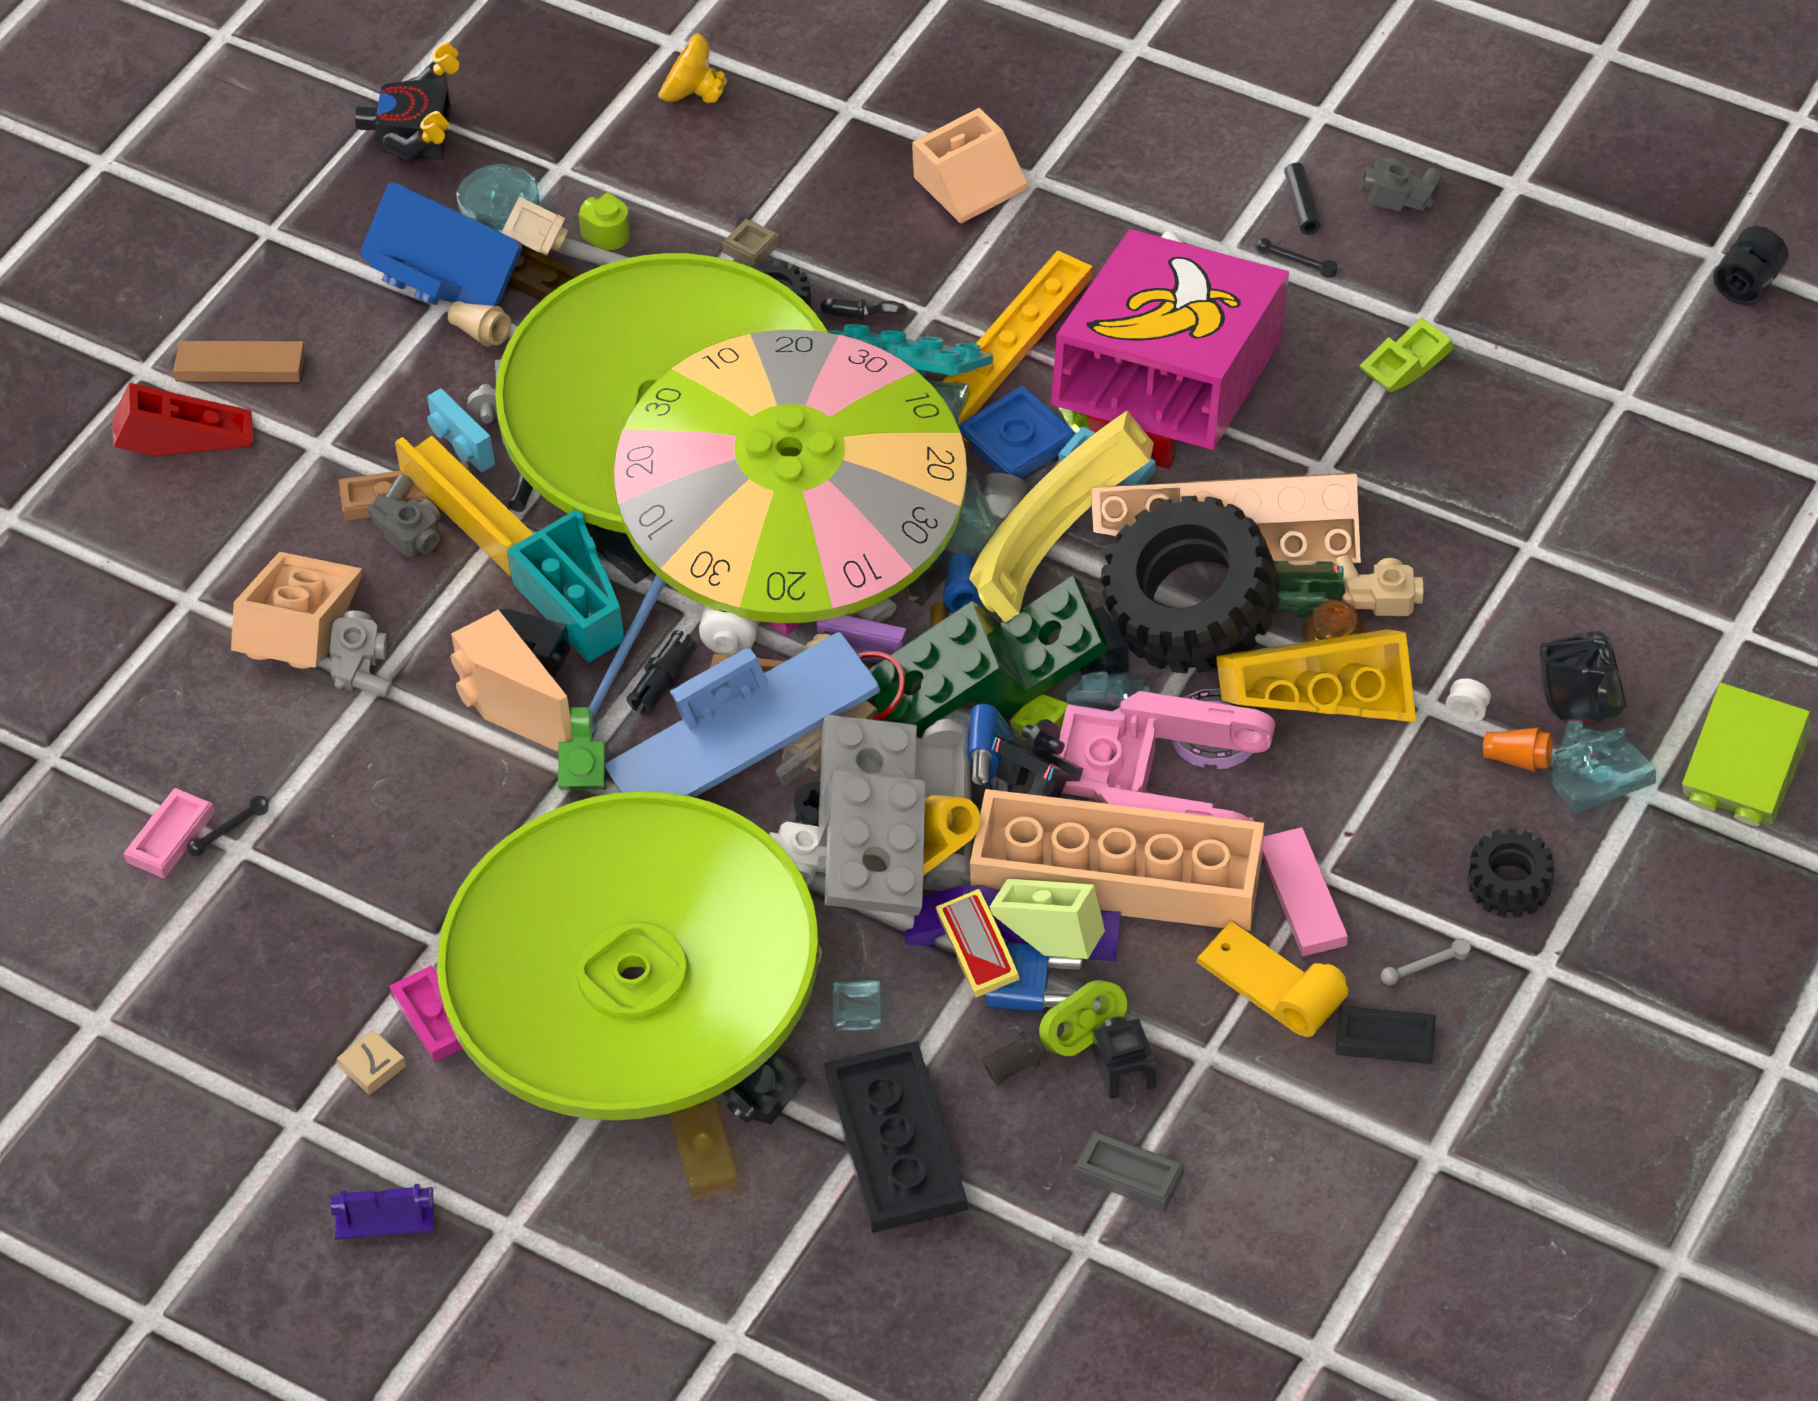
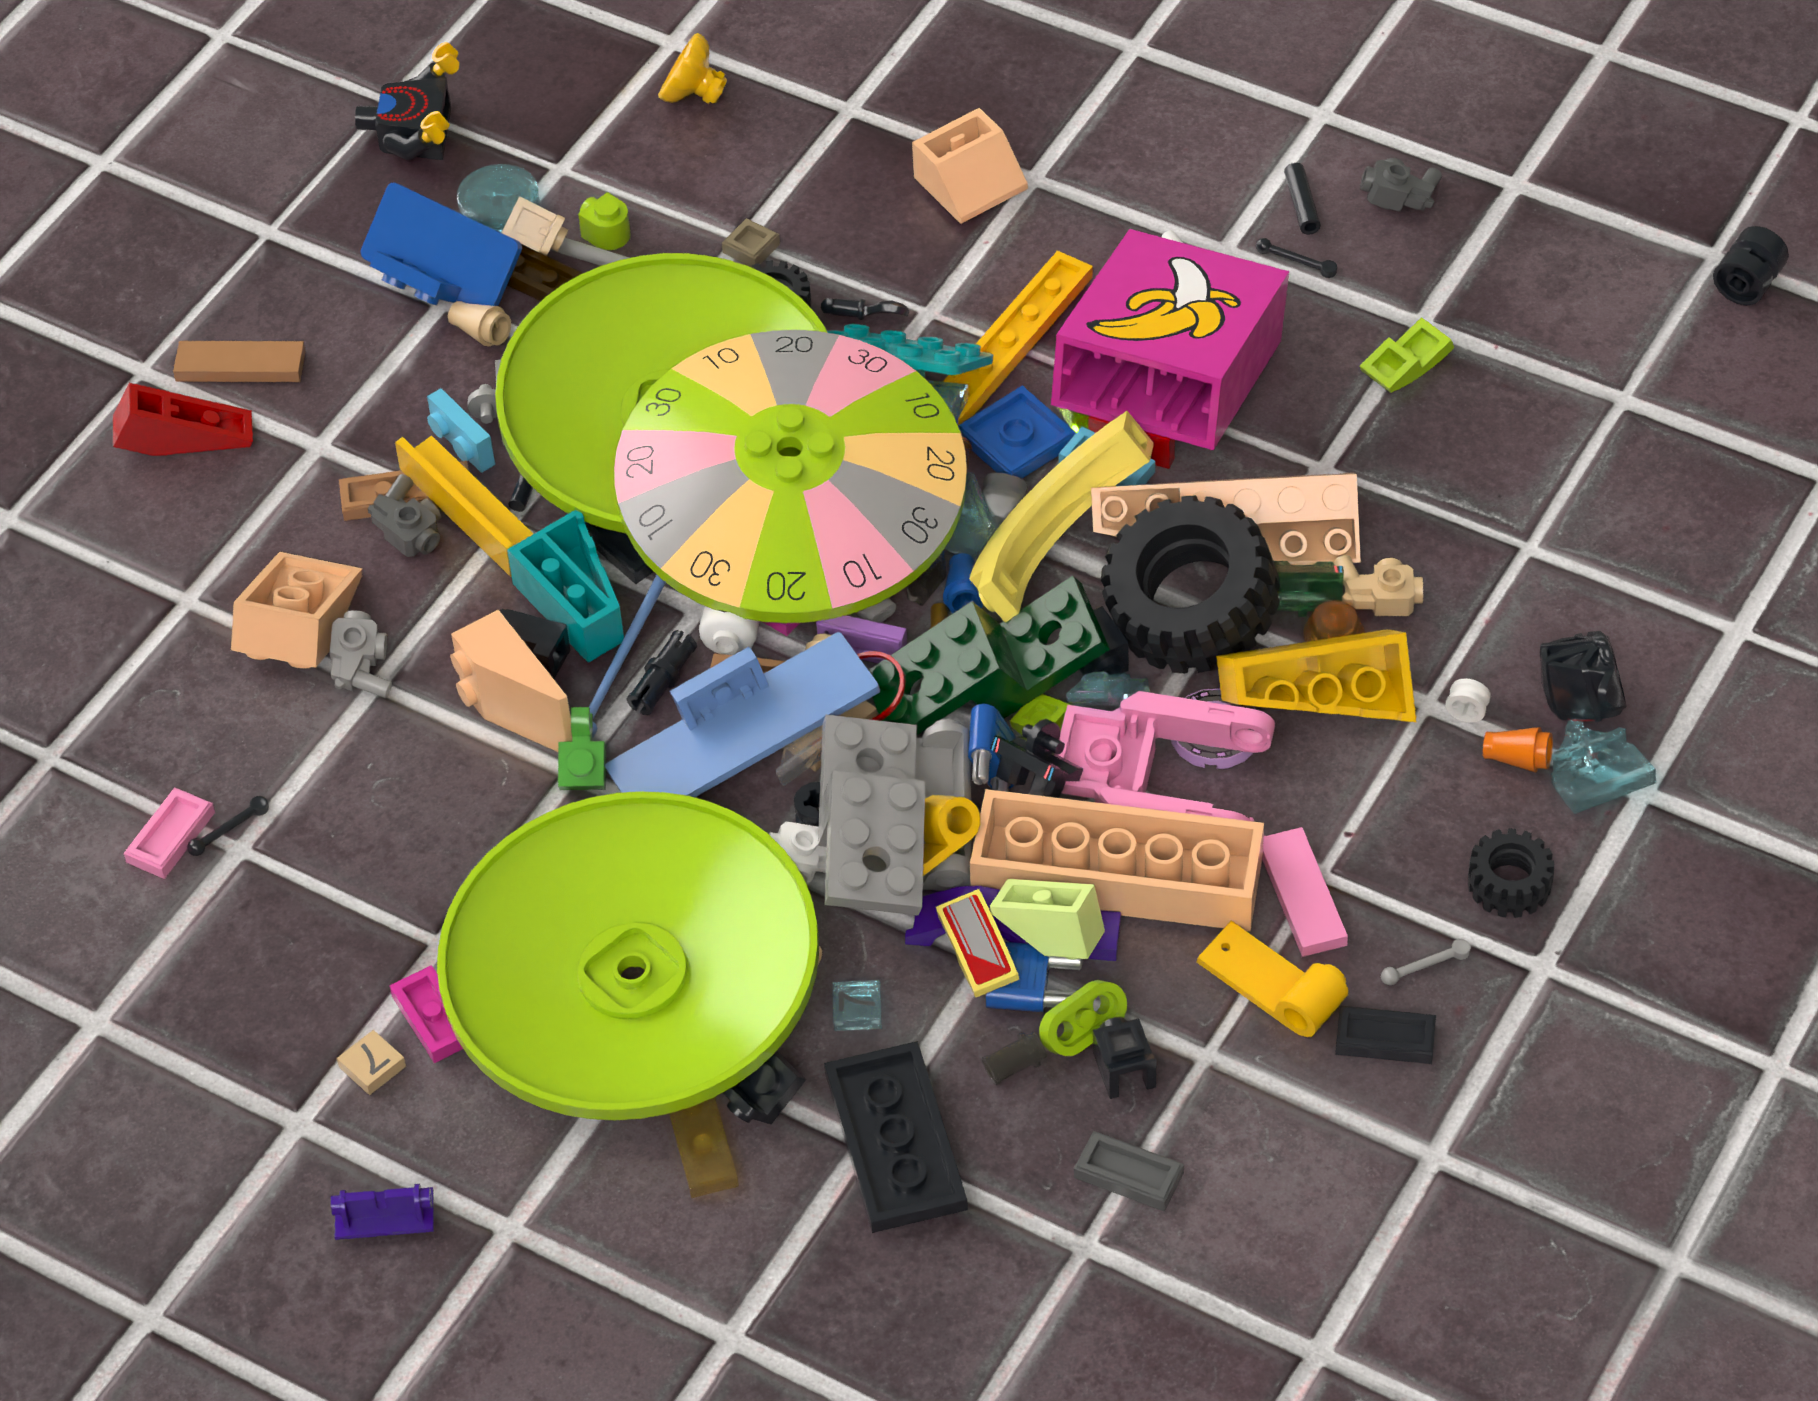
lime slope [1682,682,1811,826] -> none

